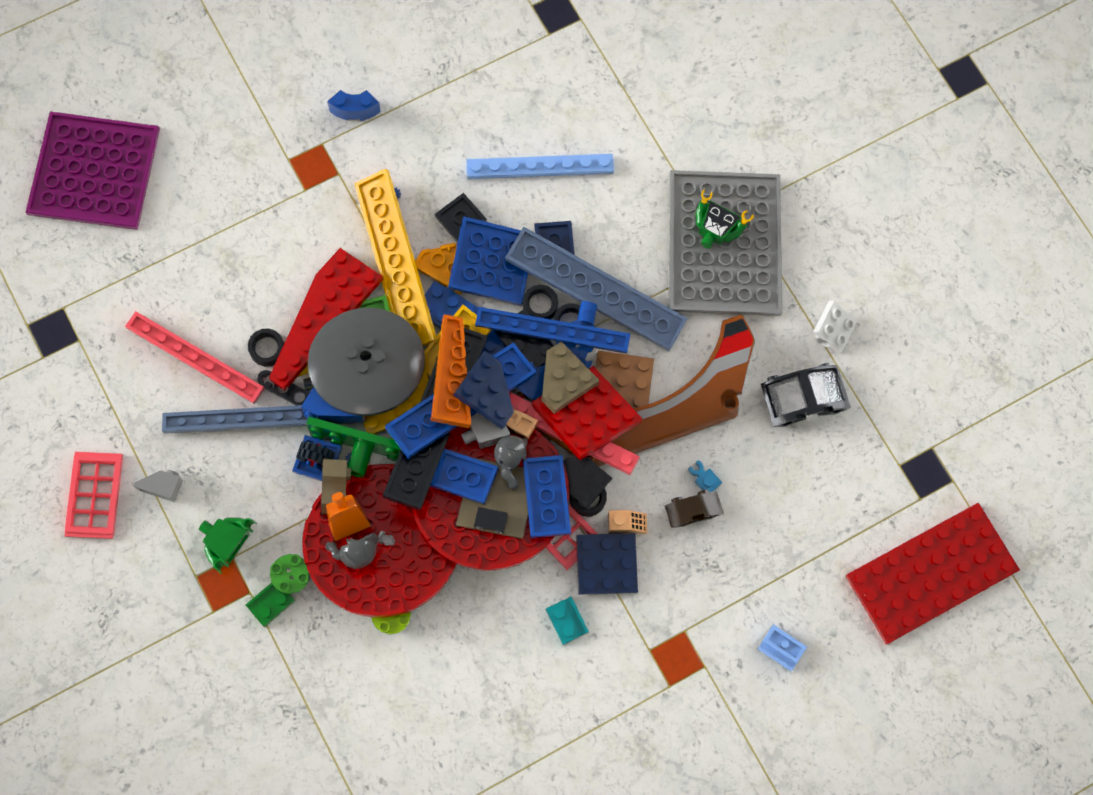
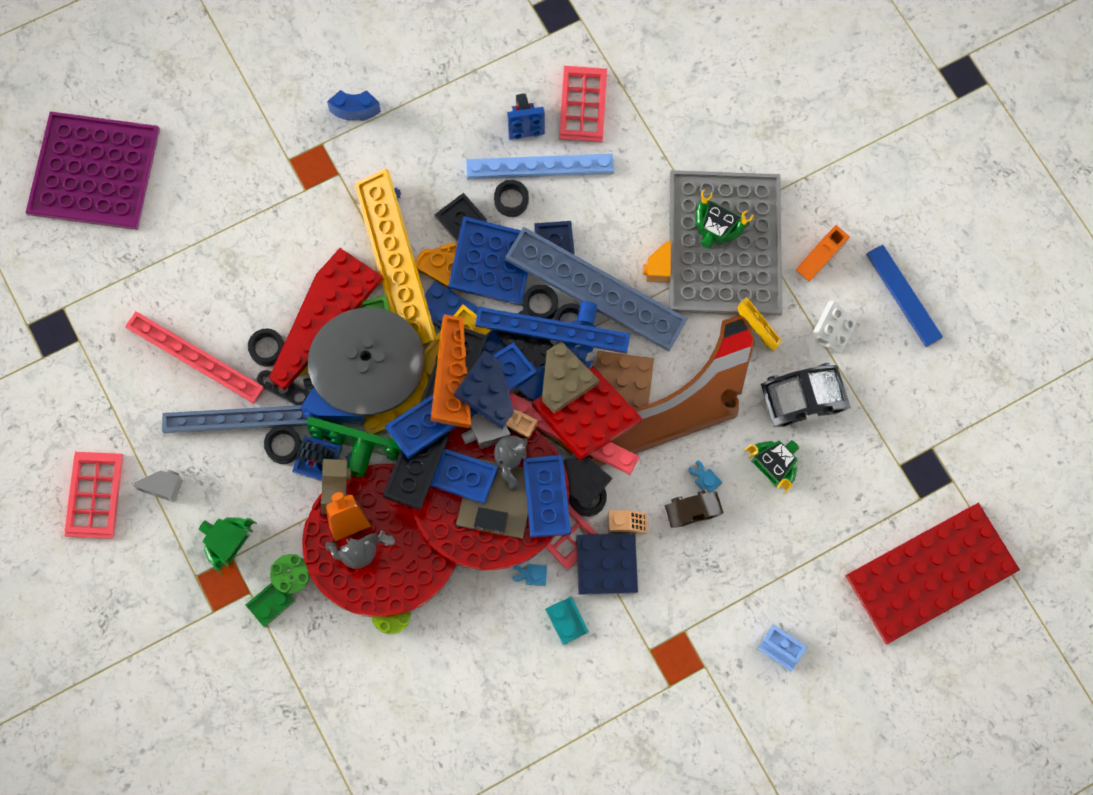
none -> black tyre [264,426,302,464]
none -> black tyre [494,180,529,217]
none -> blue plate [507,93,545,140]
none -> dark azure plate [512,564,547,586]
none -> coral piece [559,65,607,142]
none -> light orange slope [643,241,671,283]
none -> yellow plate [737,297,782,351]
none -> torso [743,440,799,494]
none -> orange slope [796,225,850,282]
none -> blue tile [866,244,943,347]

